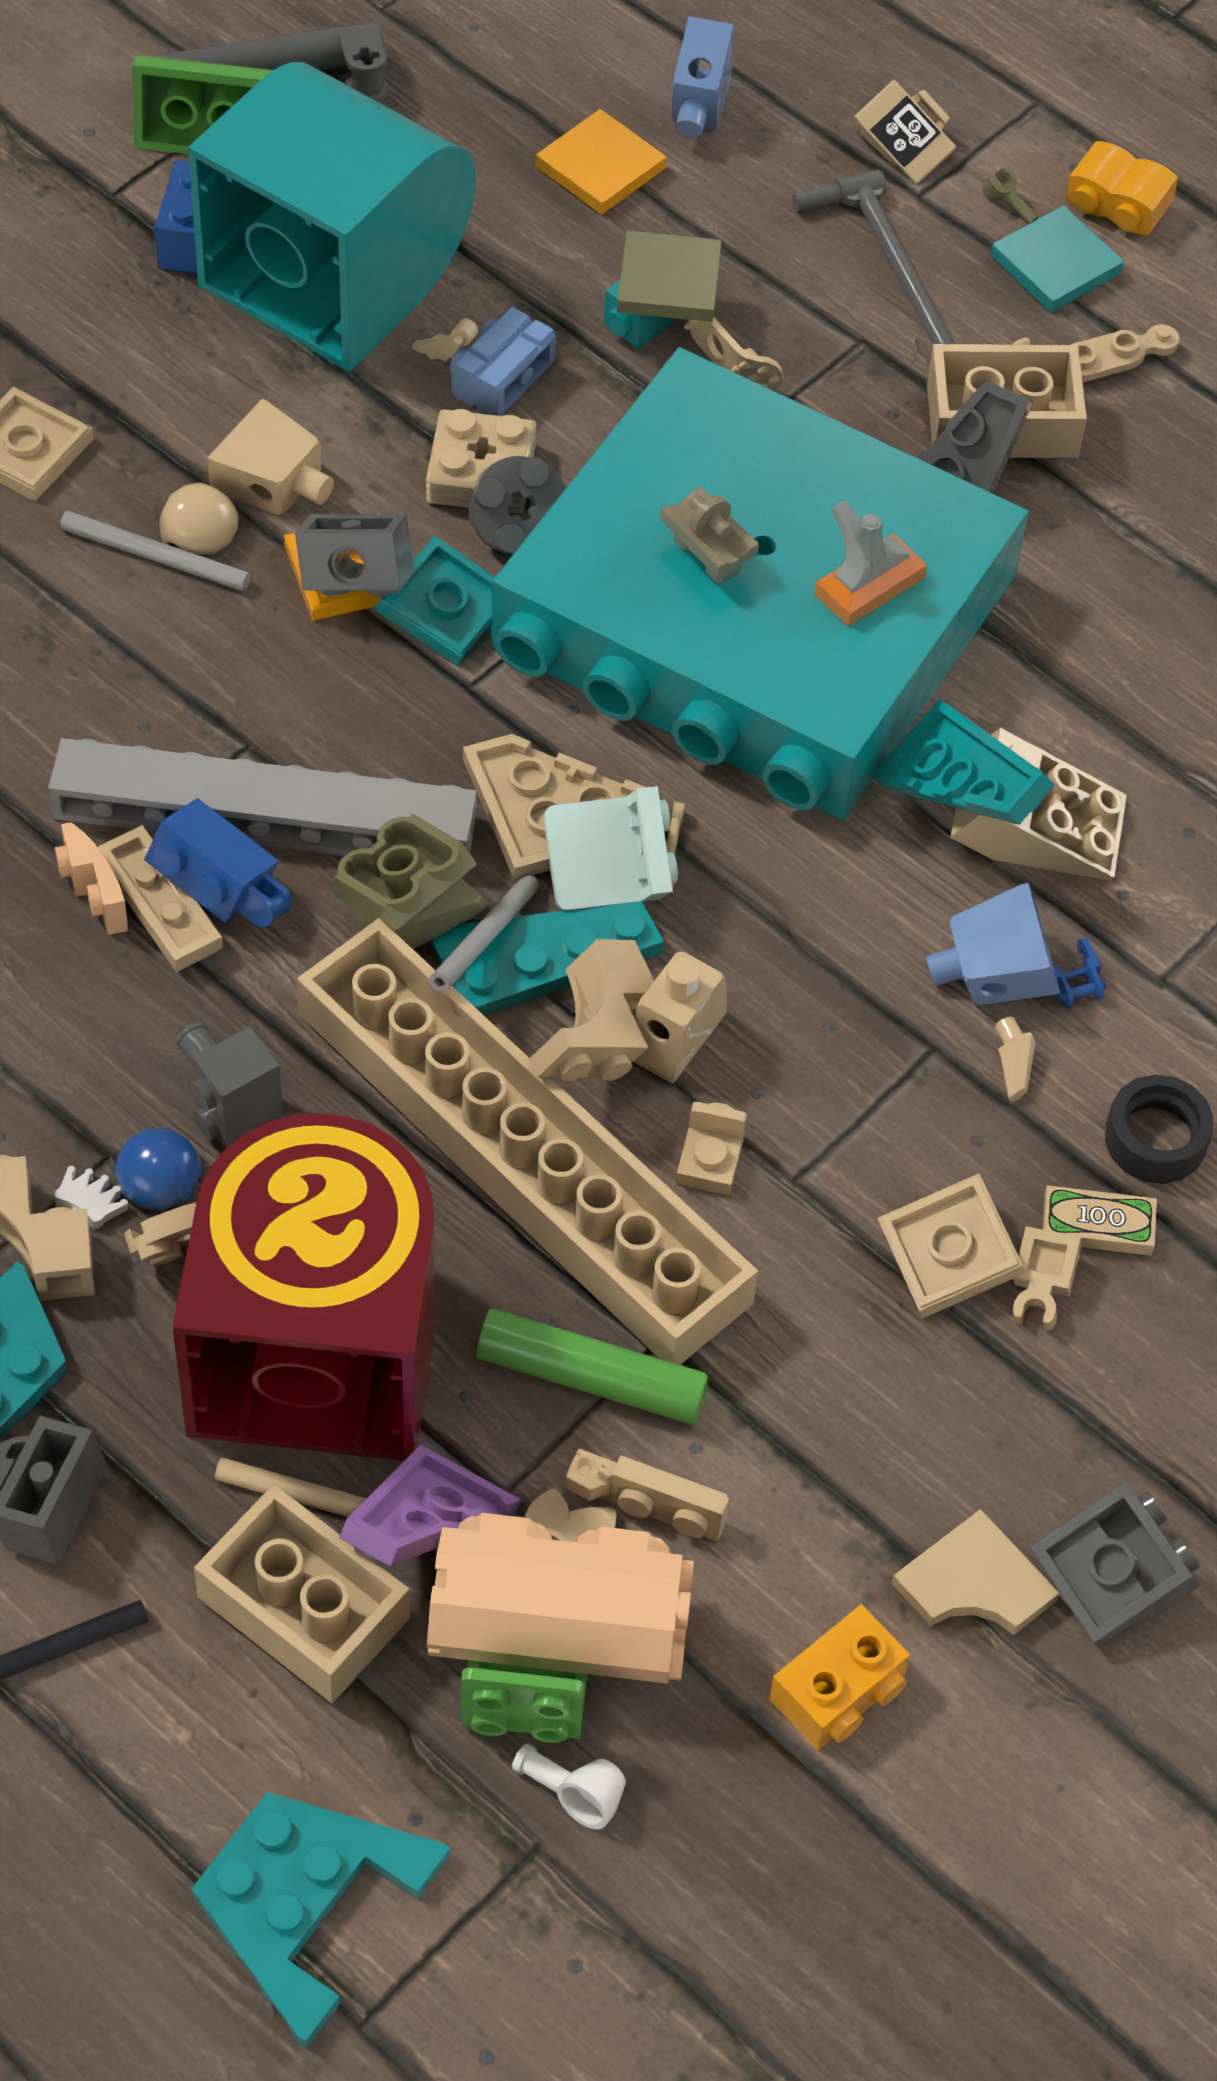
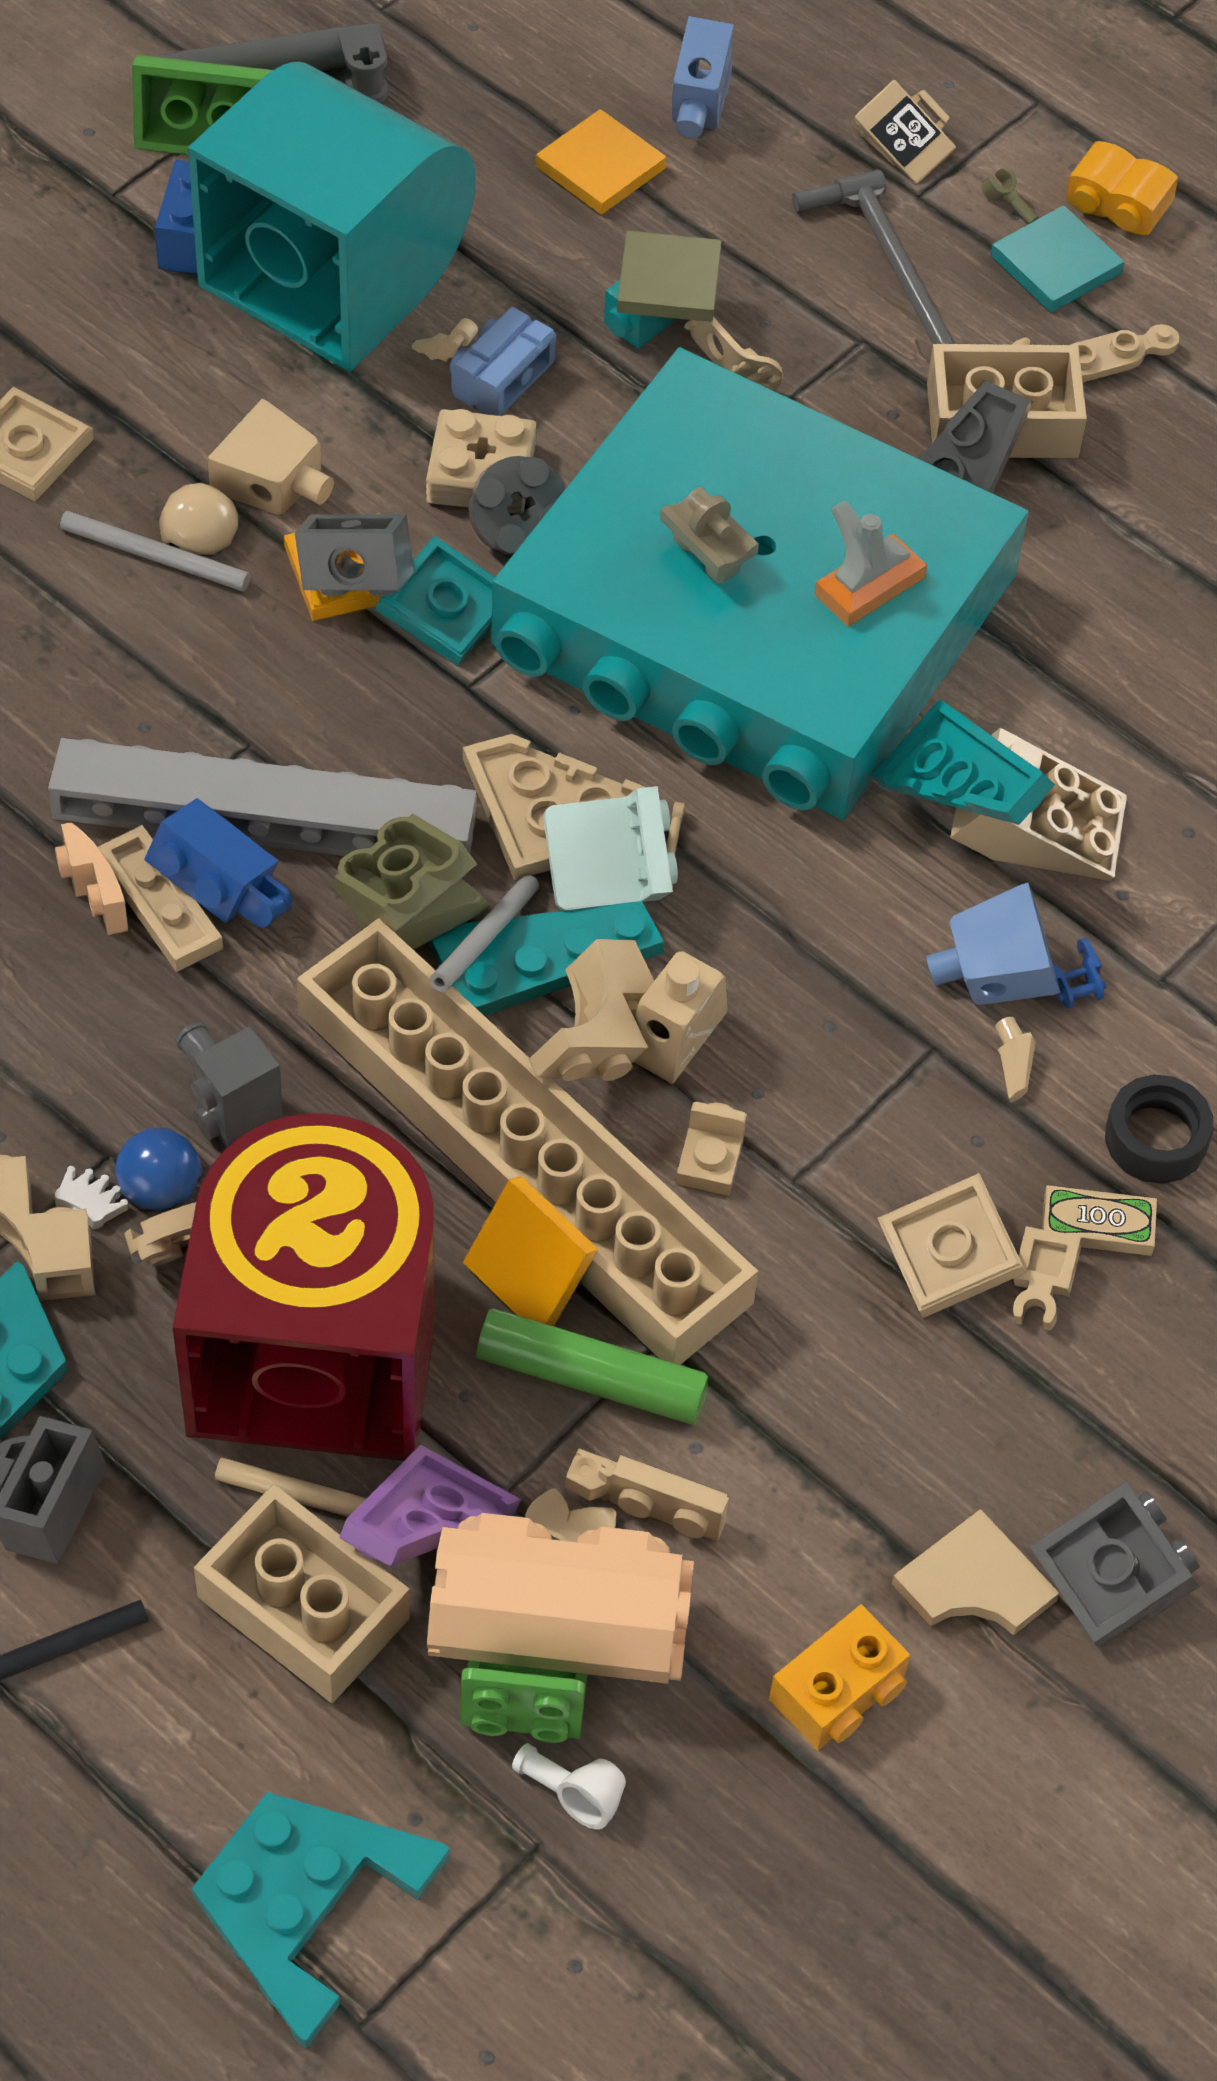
none -> light orange tile [463,1176,599,1327]

